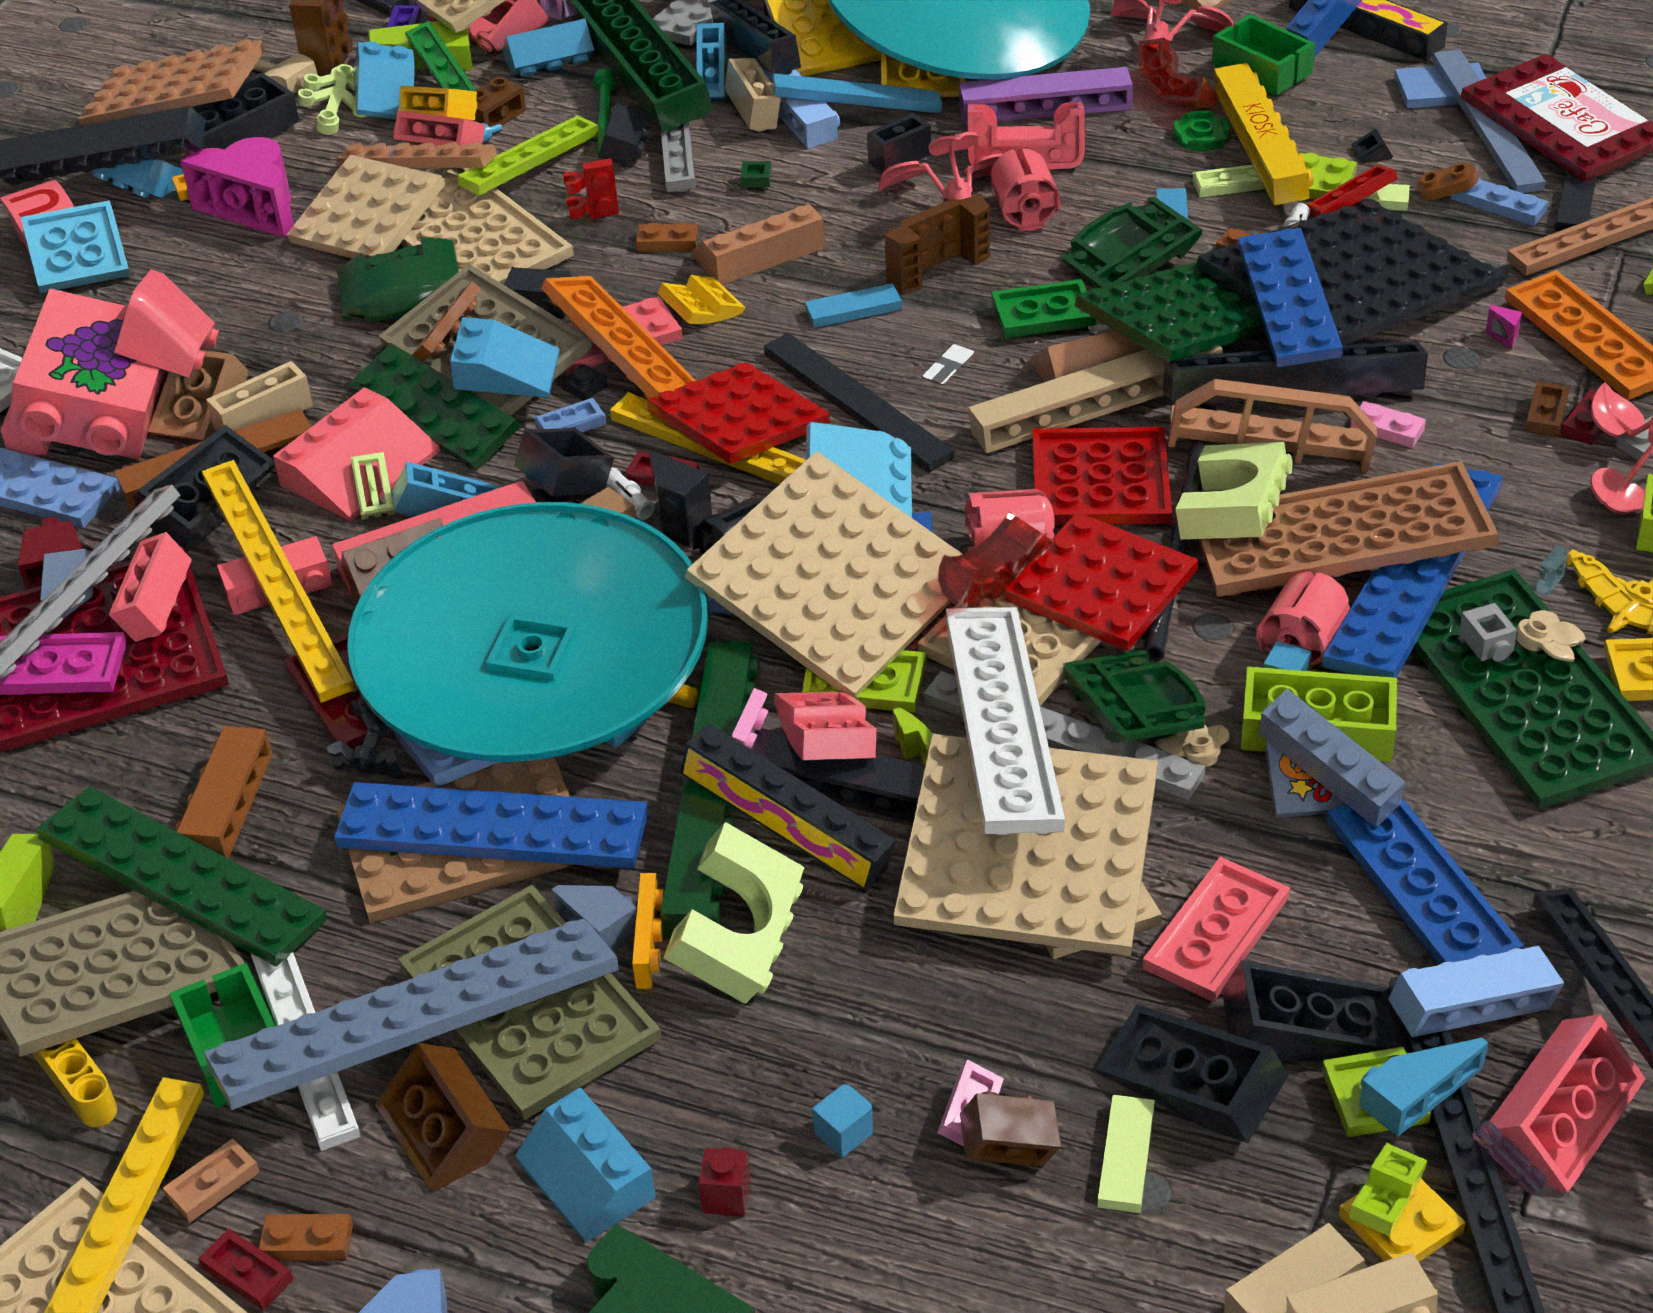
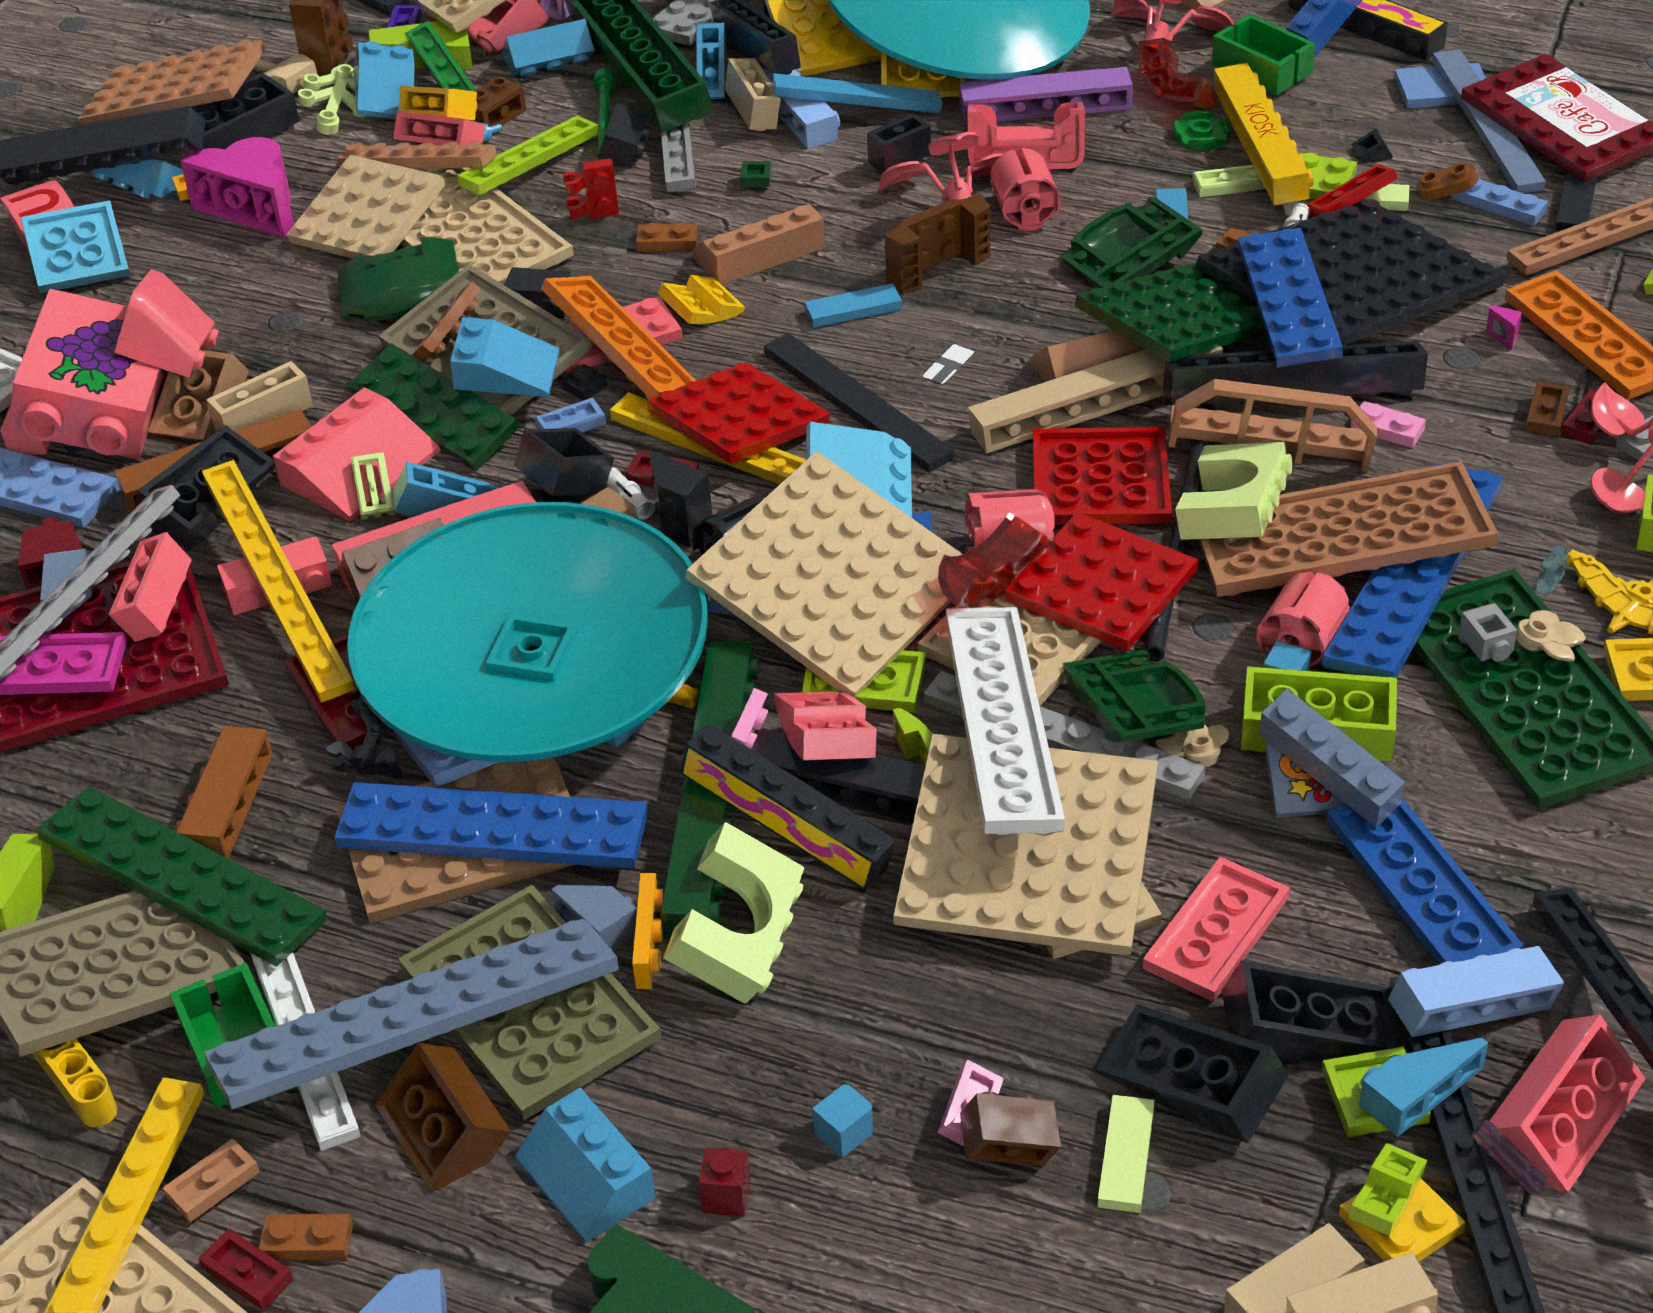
green plate [991,279,1096,338] -> none

